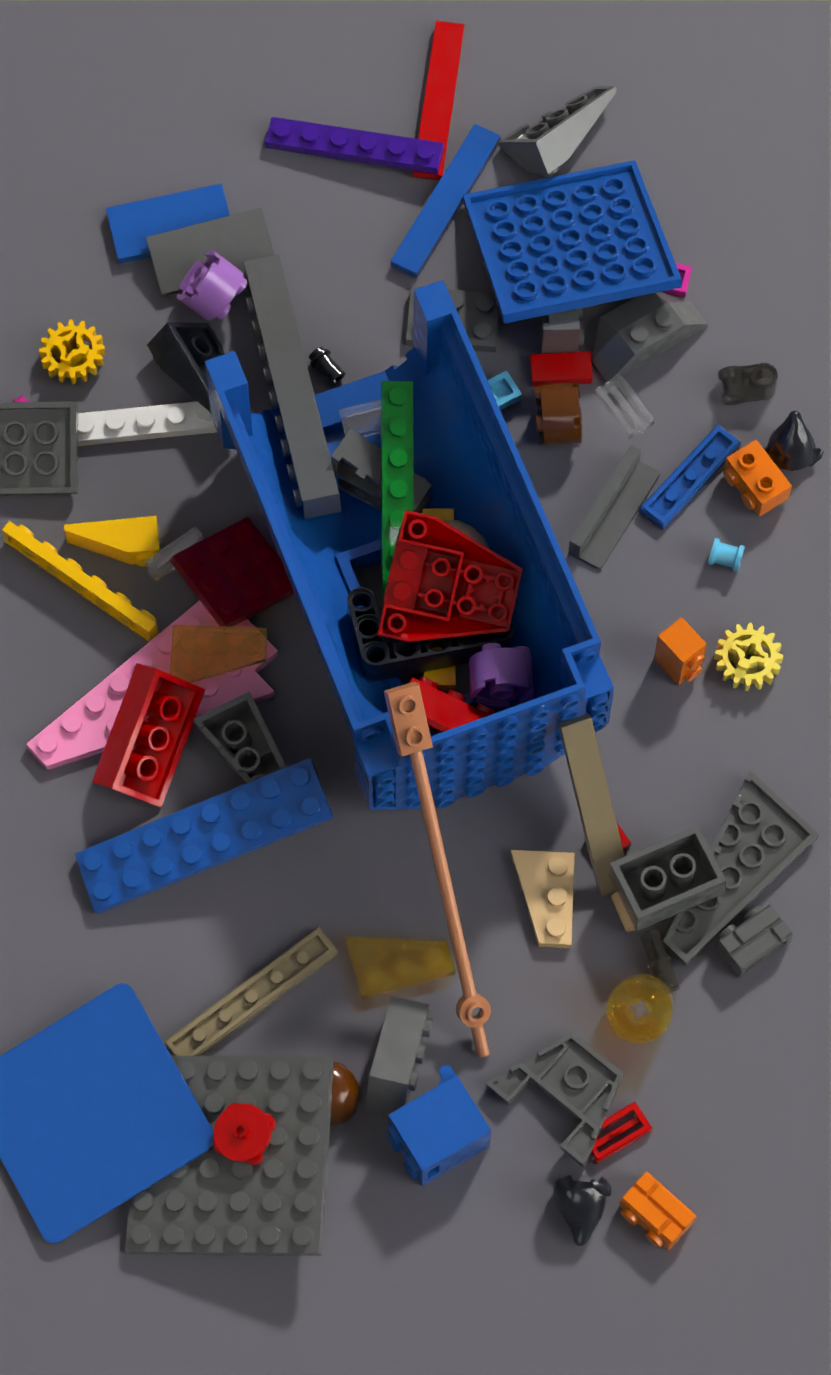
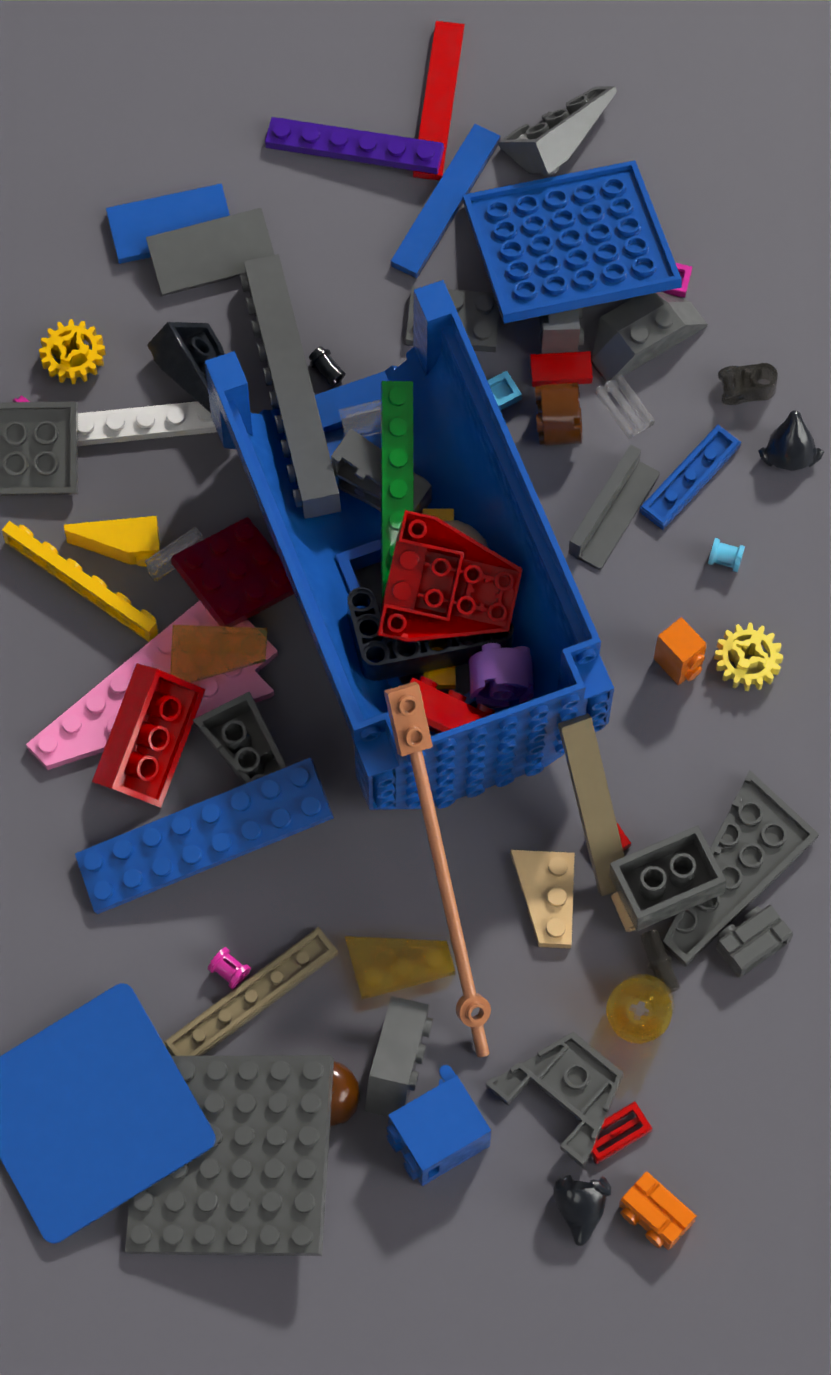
medium lavender brick [177,250,247,321] -> none
red piece [213,1103,276,1166] -> none
orange brick [723,439,792,517] -> none
none -> dark pink bush [208,947,251,990]

